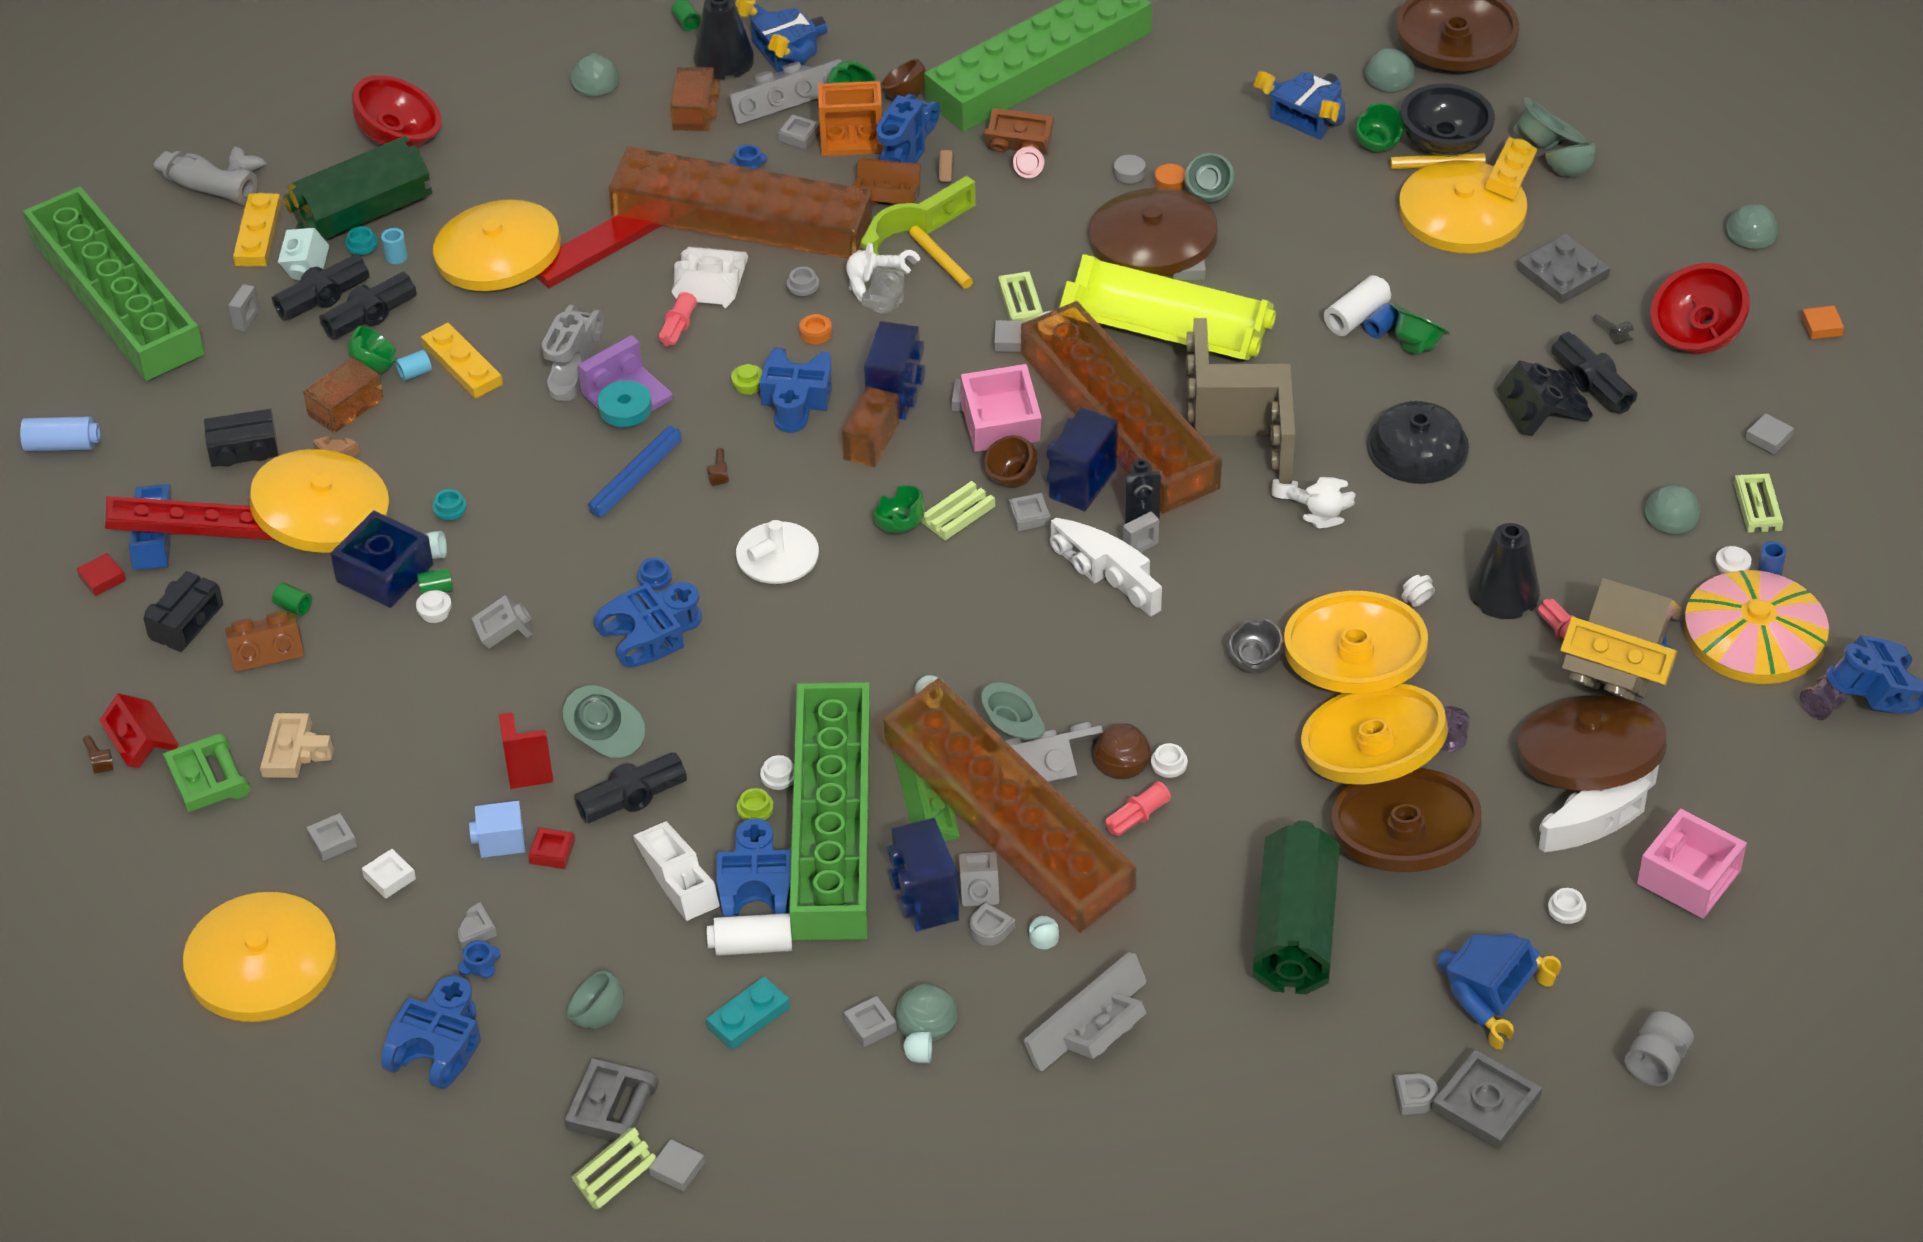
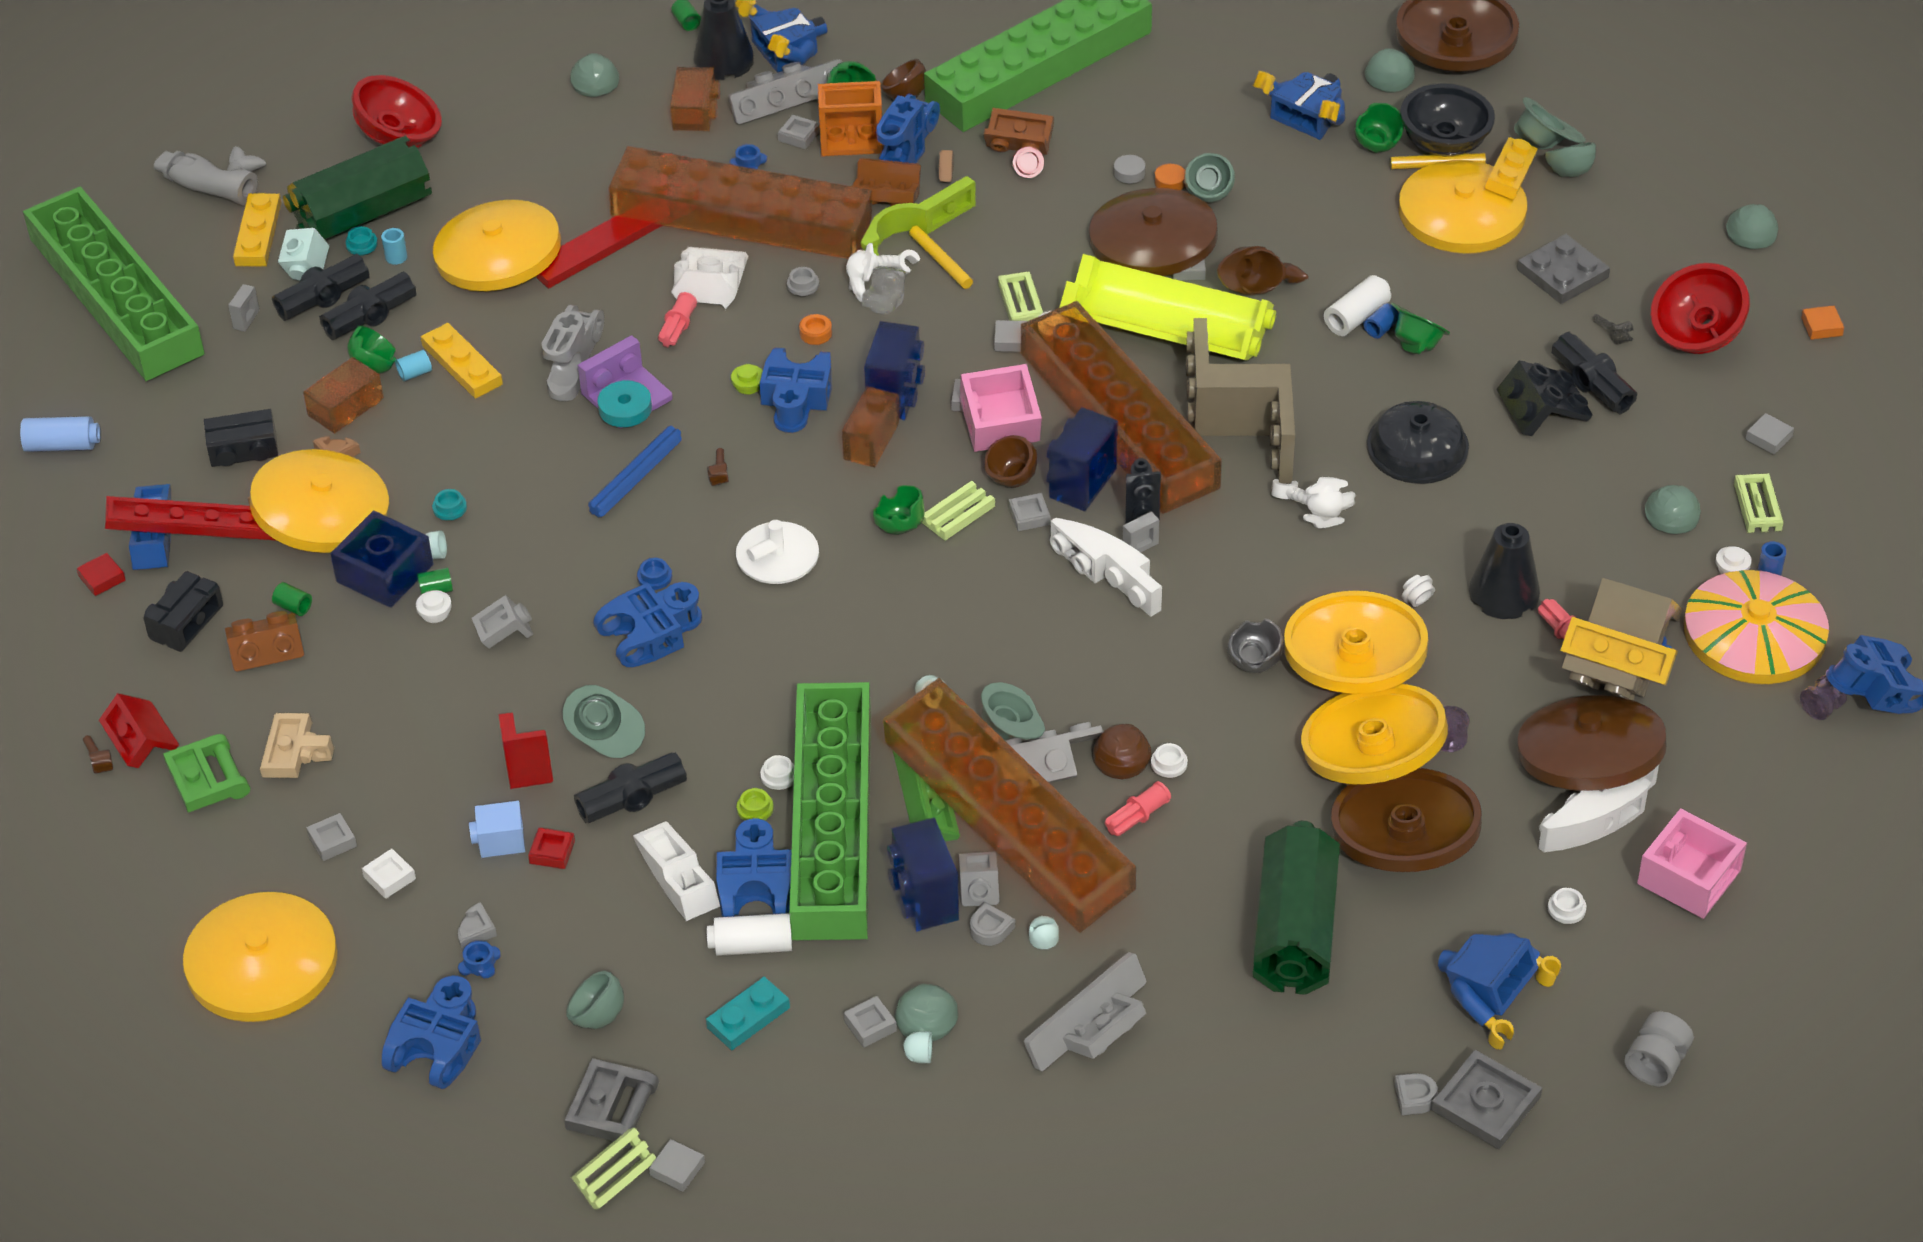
none -> reddish brown hair [1217,246,1309,295]

